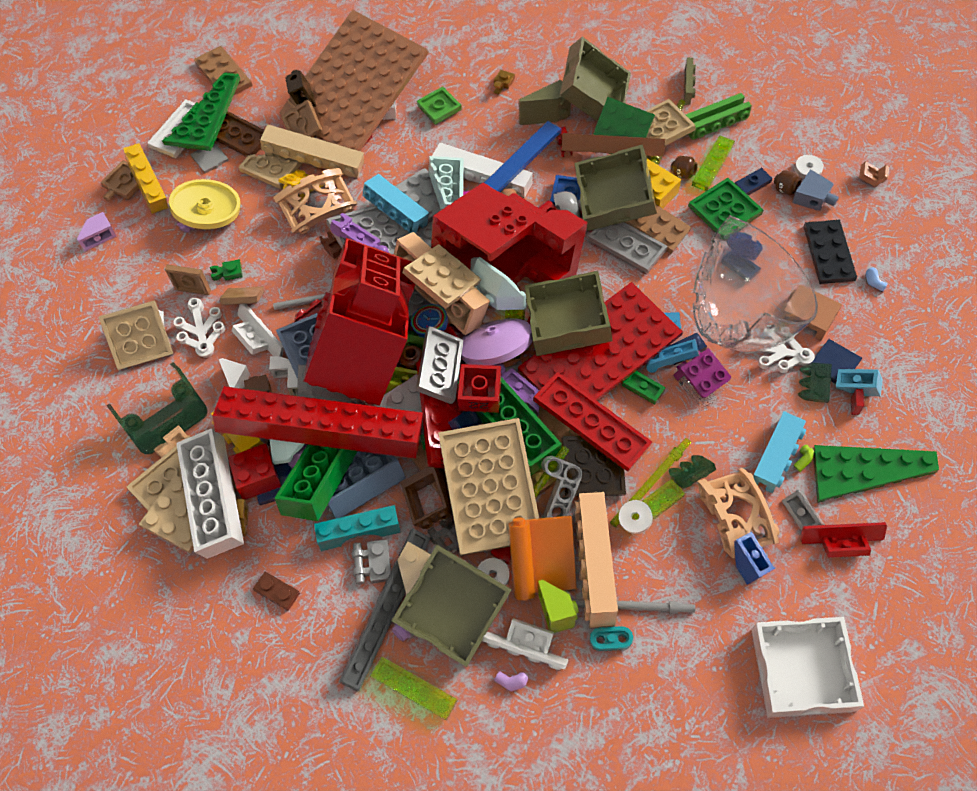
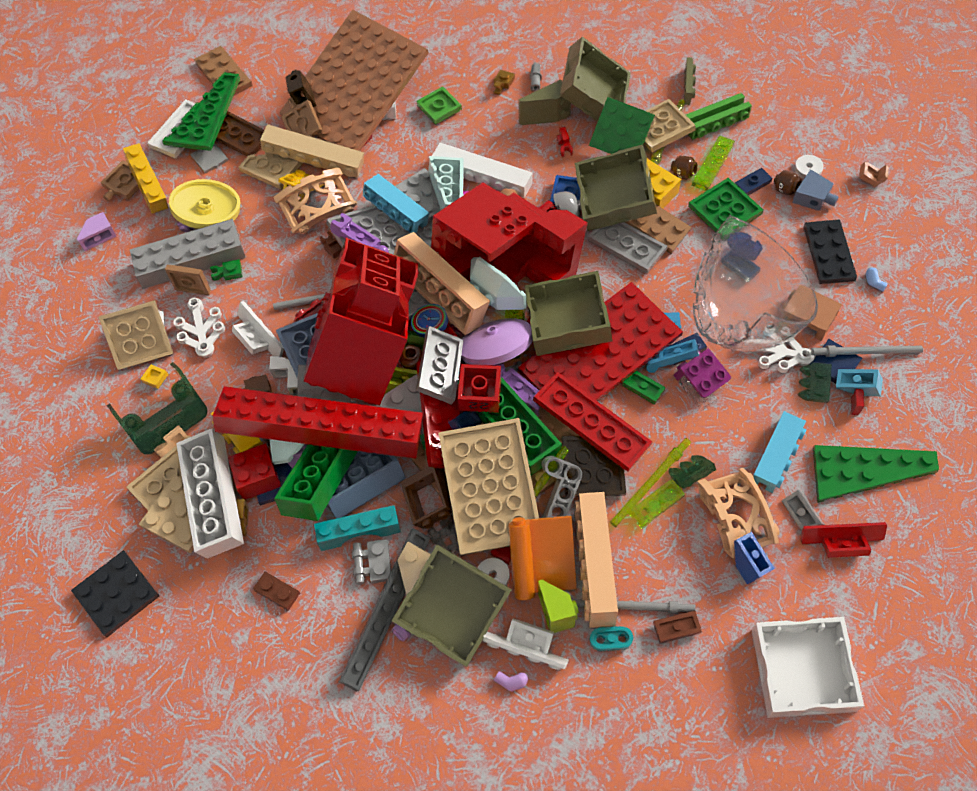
white slope [219,358,250,389] -> none
medium nougat tile [220,286,264,305] -> none
clear neon green plate [370,657,457,721] -> none
tan plate [402,244,481,309] -> none
blue tile [484,121,561,192] -> none
dark orange tile [561,133,665,156] -> none
white piece [619,500,653,534] -> none
lime arm [793,445,814,472] -> none
none -> black plate [71,550,159,637]
none -> light grey brick [130,219,246,289]
none -> yellow plate [141,364,169,389]
none -> light grey axle [529,62,542,92]
none -> copper plate [653,611,702,644]
none -> light grey bar [811,345,923,357]

